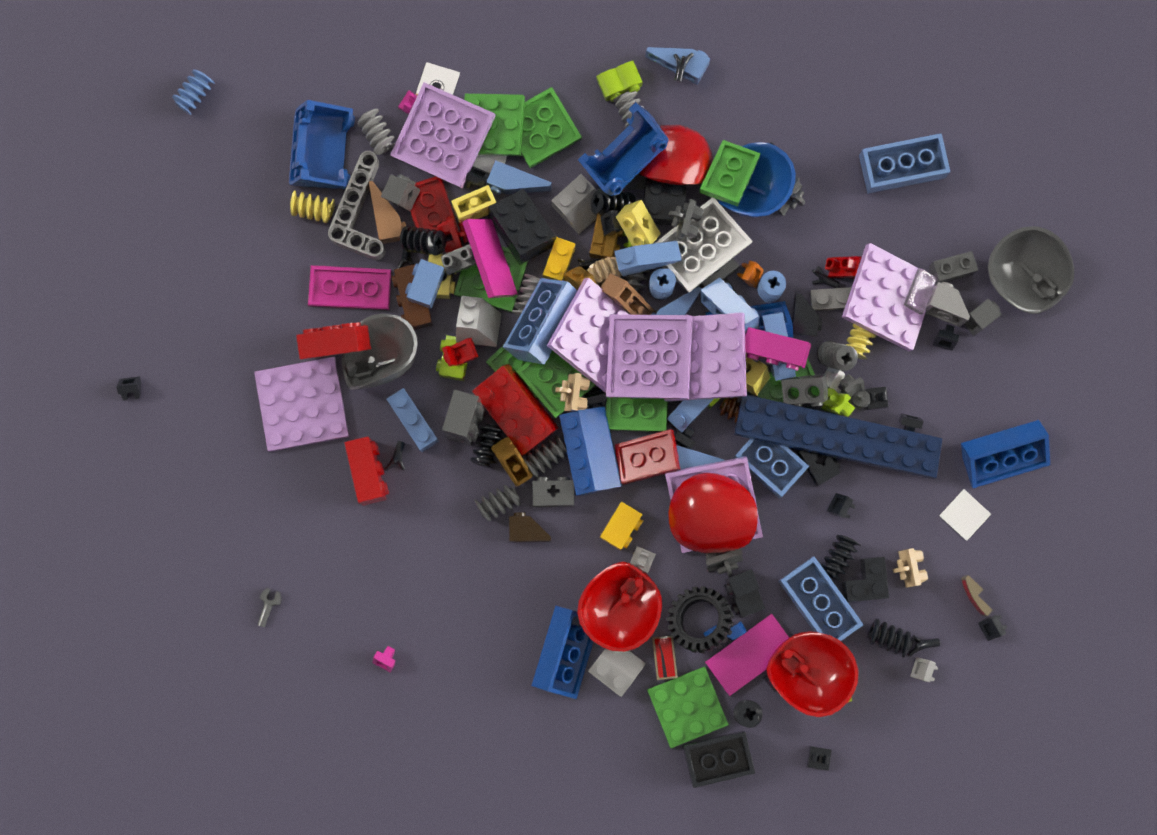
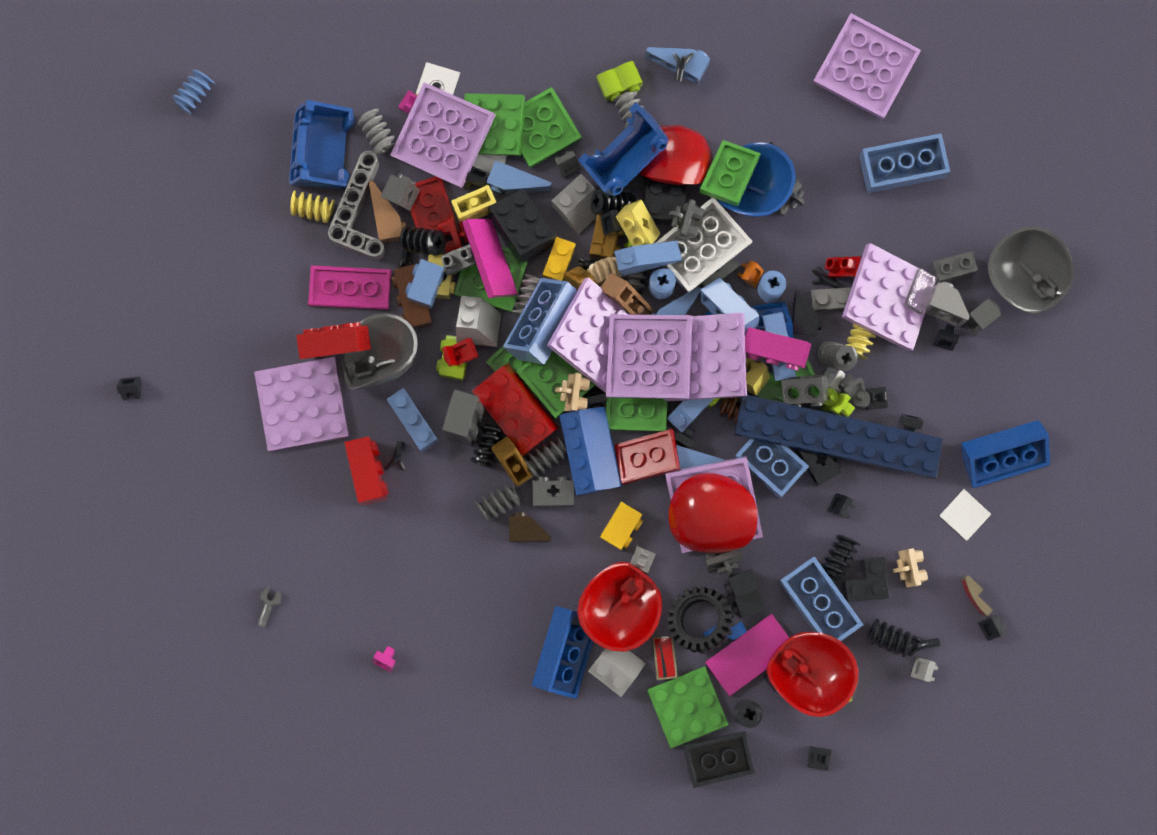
none -> dark grey tile [555,150,580,178]
none -> lavender plate [813,13,921,120]

